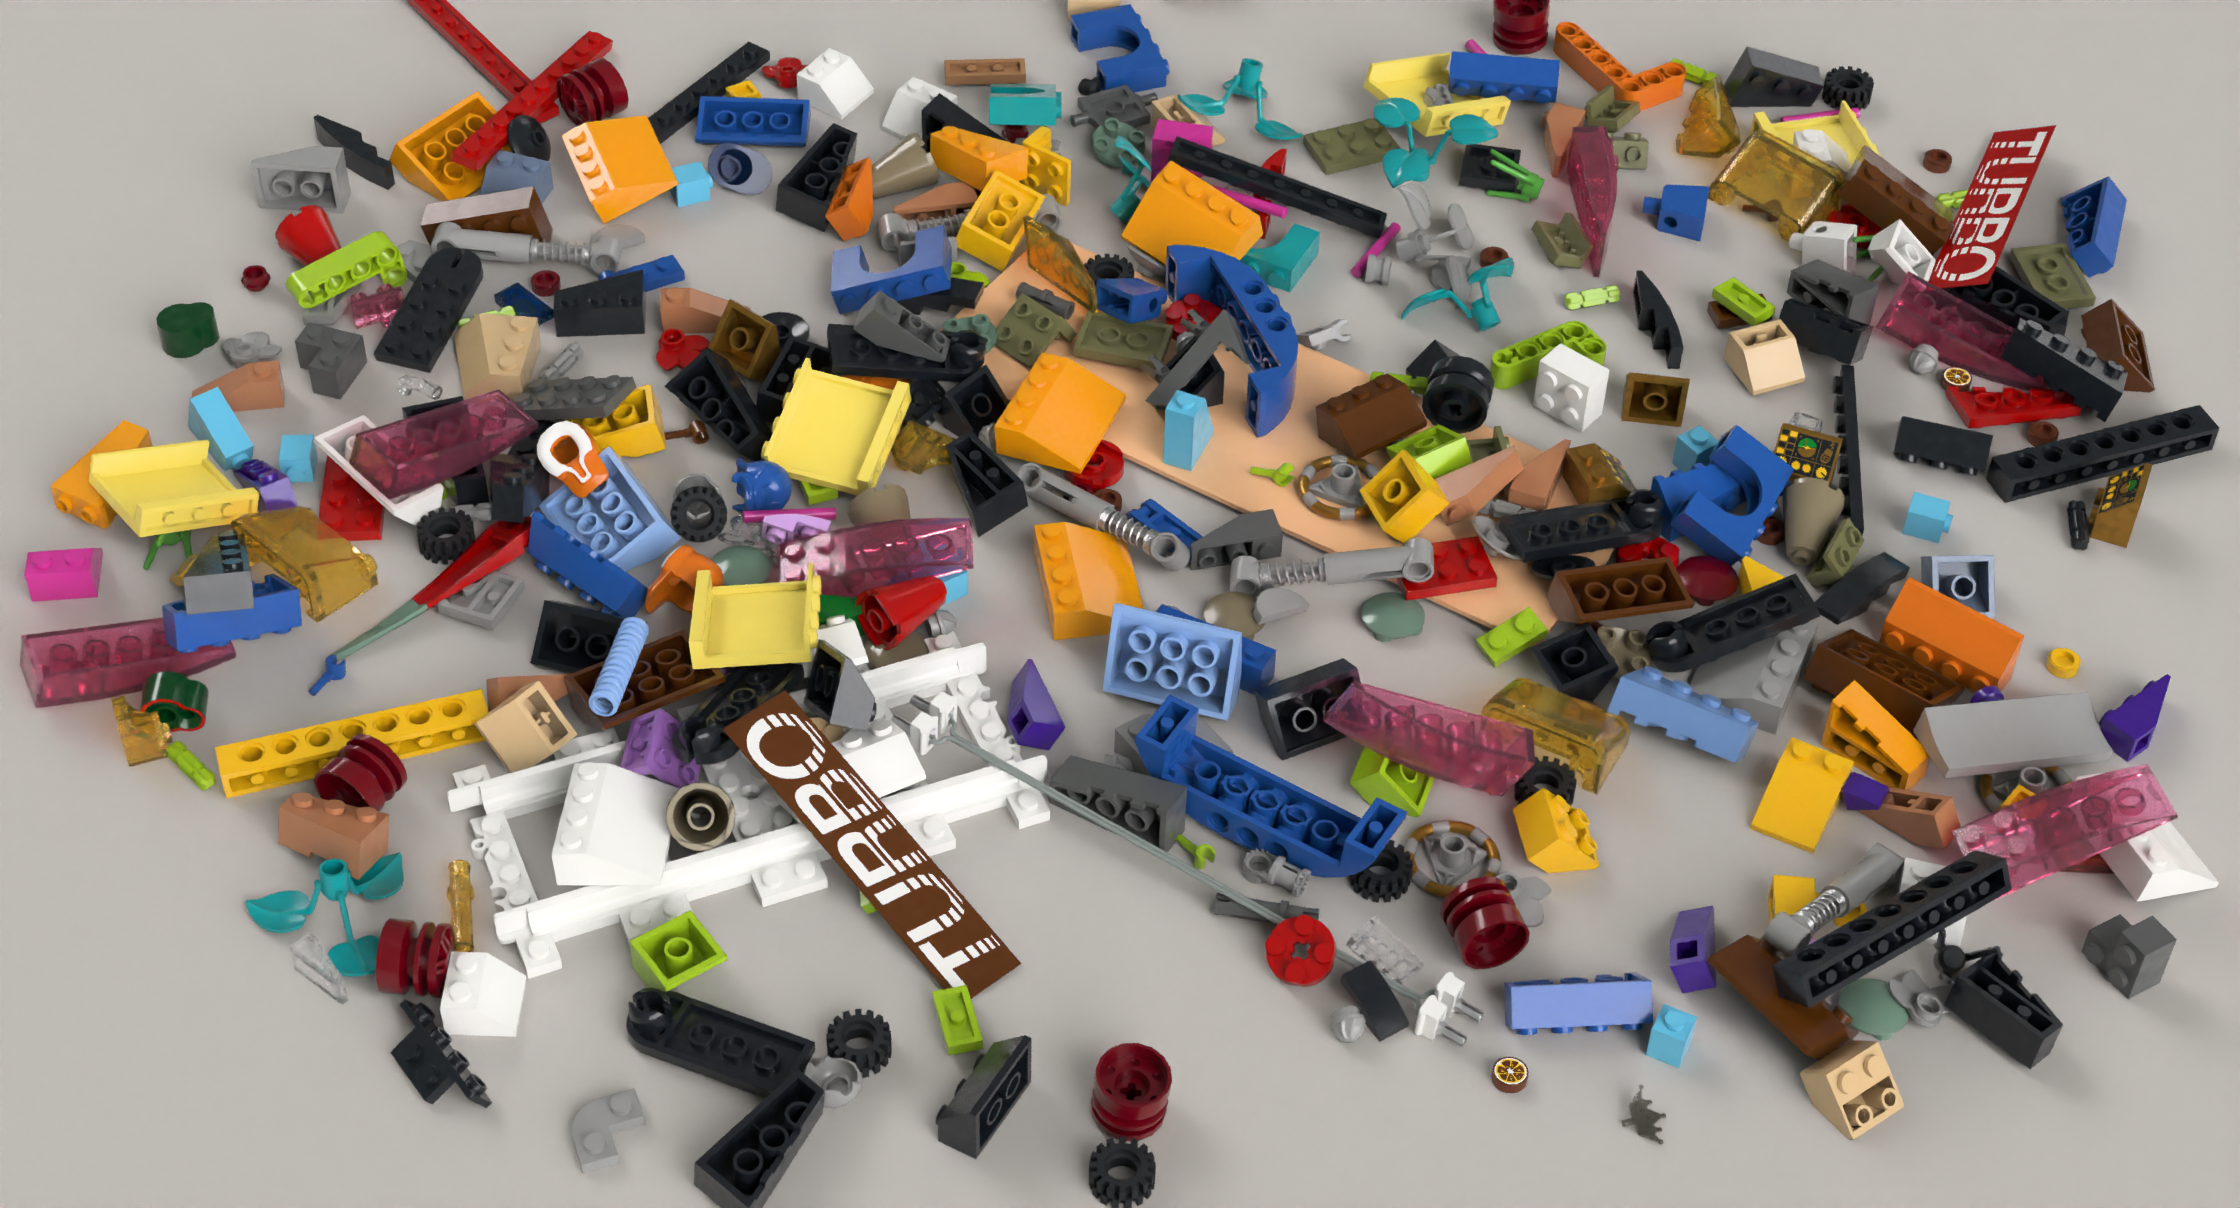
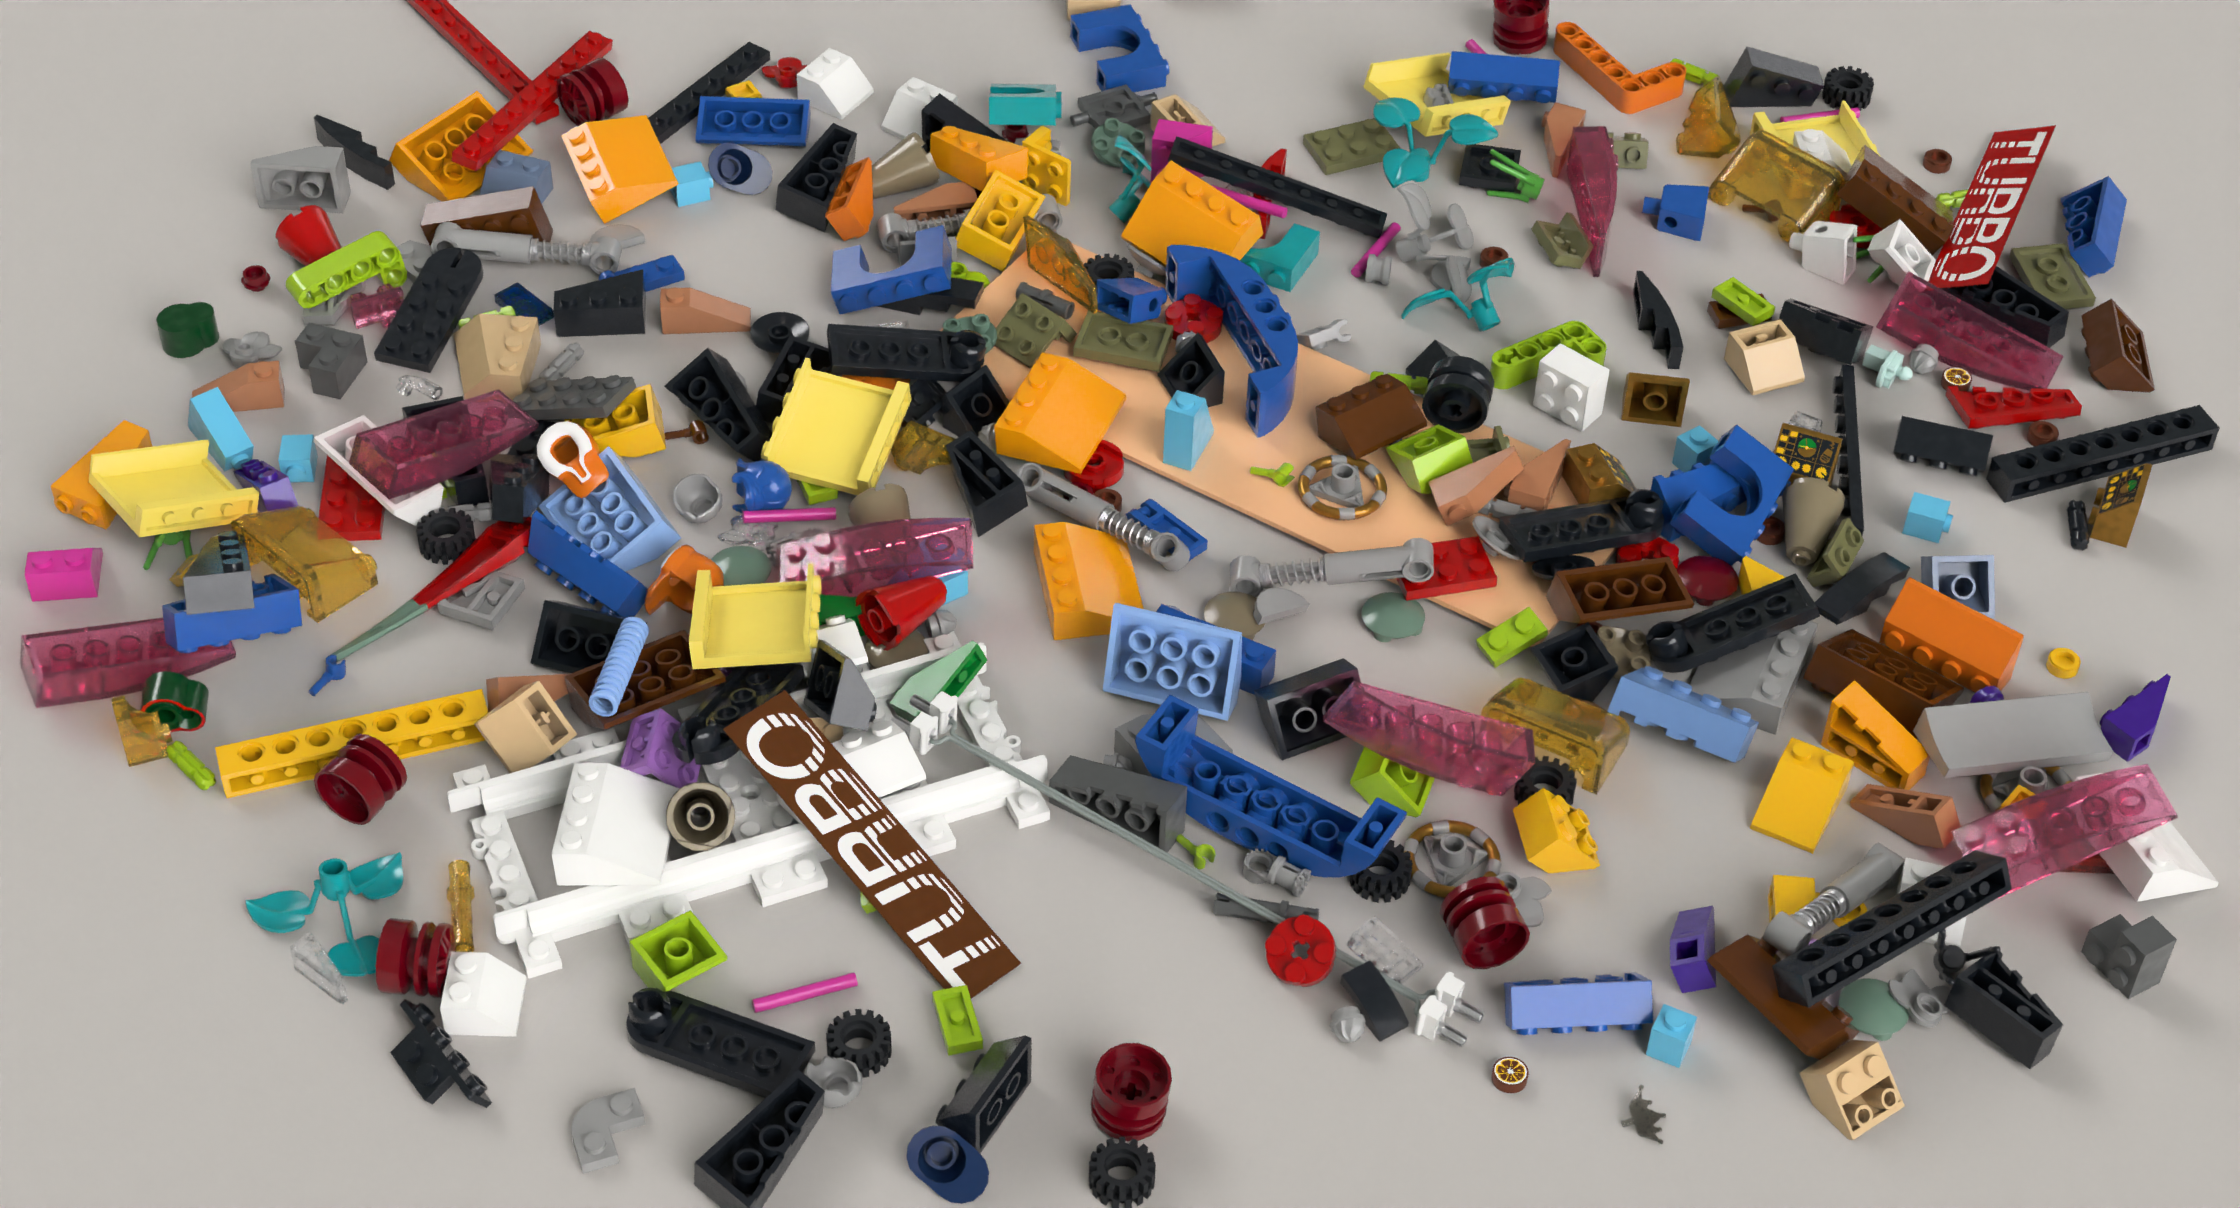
nougat wedge [278,792,389,880] -> none
black dish [507,115,551,161] -> none
dark red tile [531,270,561,297] -> none
red plate [656,329,710,371] -> none
black tyre [670,486,728,542] -> none
pearl gold slope [708,299,781,381] -> none
lavender slope [761,514,831,546] -> none
dark grey slope [853,290,951,363] -> none
medium nougat plate [944,58,1026,86] -> none
dark purple slope [1006,659,1066,750] -> none
black piece [1078,77,1101,95] -> none
dark grey hose [1141,309,1249,411] -> none
teal plant [1178,58,1302,140] -> none
dark grey slope [1189,509,1283,570] -> none
yellow slope [1359,449,1450,543] -> none
lime axle [1564,285,1620,310] -> none
olive bracket [1584,85,1640,133] -> none
dark grey wedge [1787,259,1880,325] -> none
dark purple slope [1842,772,1889,810] -> none
black wedge [2000,318,2128,422] -> none
none -> dark pink bar [752,972,858,1013]
none -> slope [890,640,987,722]
none -> dark blue piece [906,1125,989,1204]
none -> light aqua piece [1862,344,1913,389]

